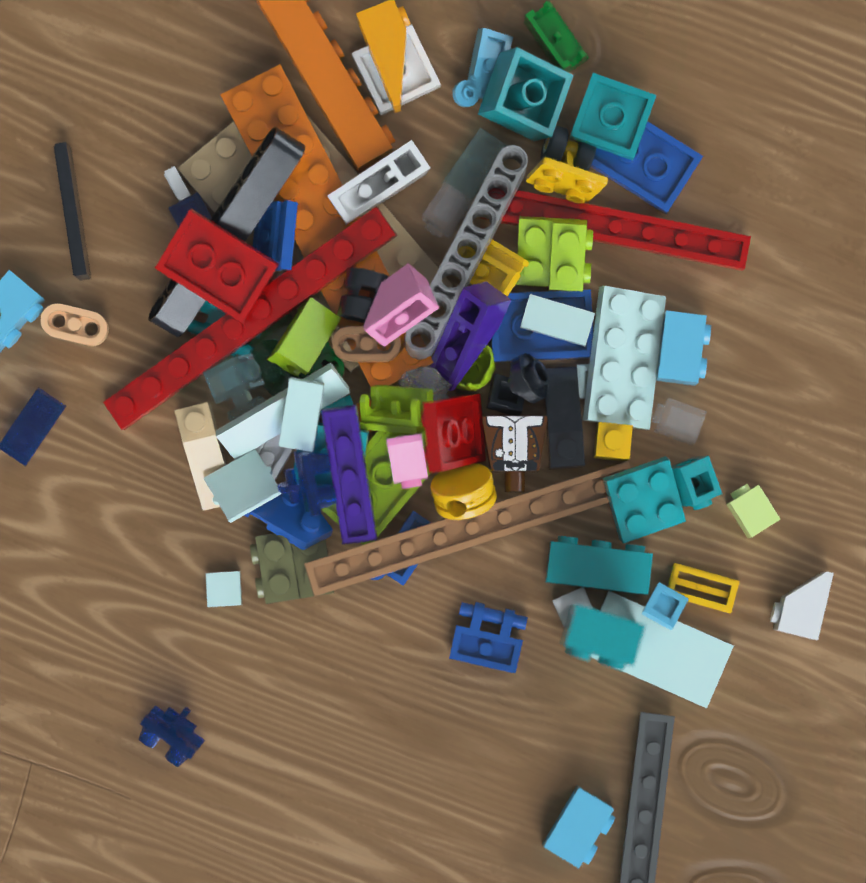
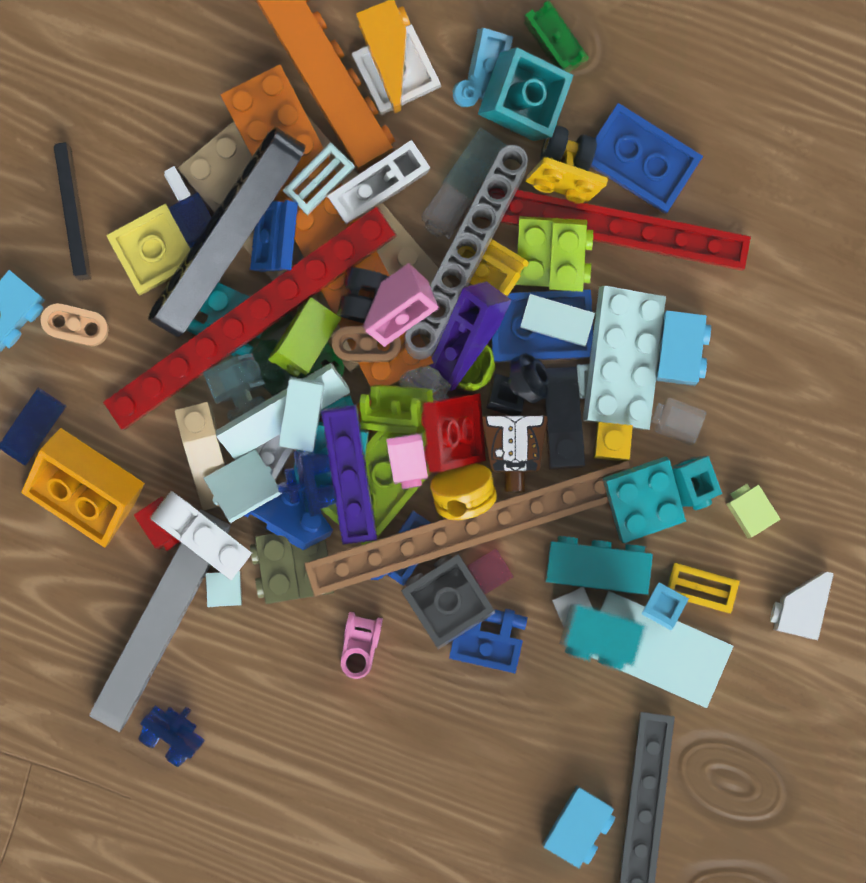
red plate [155,209,279,323] -> none
teal plate [570,73,657,160] -> none
none -> light orange slope [21,428,145,548]
none -> light grey beam [90,509,231,733]
none -> light yellow plate [106,203,190,296]
none -> red brick [134,496,181,551]
none -> white plate [150,491,252,580]
none -> light aqua tile [283,142,355,216]
none -> bright pink piece [341,612,383,679]
none -> dark grey plate [401,554,496,649]
none -> clear pink tile [467,549,514,594]

